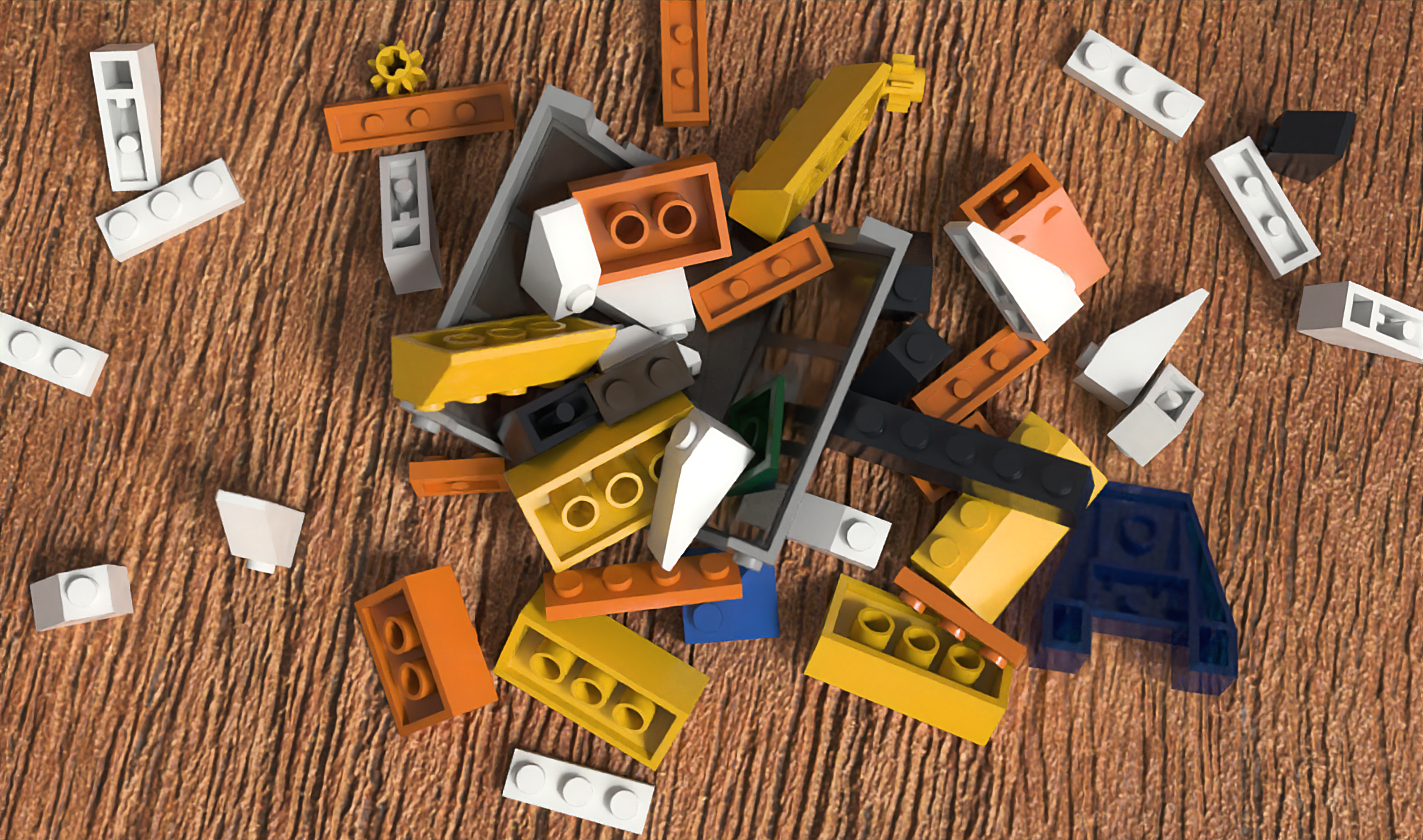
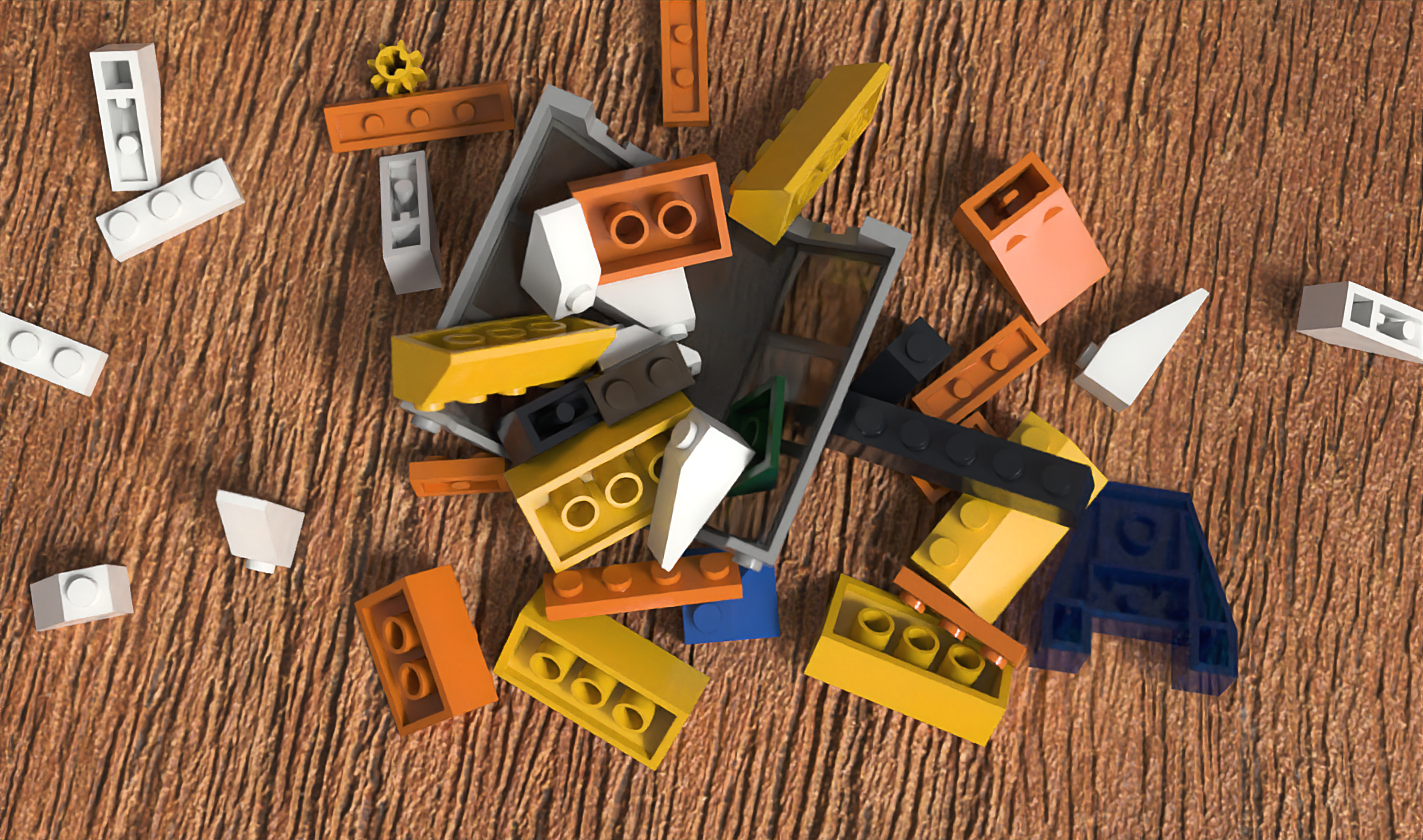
white plate [502,747,655,835] -> none
orange plate [689,224,837,332] -> none
white slope [738,483,892,571] -> none
black slope [877,230,933,323] -> none
yellow gear [880,53,926,113] -> none
white slope [943,222,1083,342] -> none
white plate [1062,29,1205,143] -> none
white slope [1107,363,1204,467] -> none
white plate [1204,136,1321,280] -> none
black slope [1256,110,1357,184] -> none

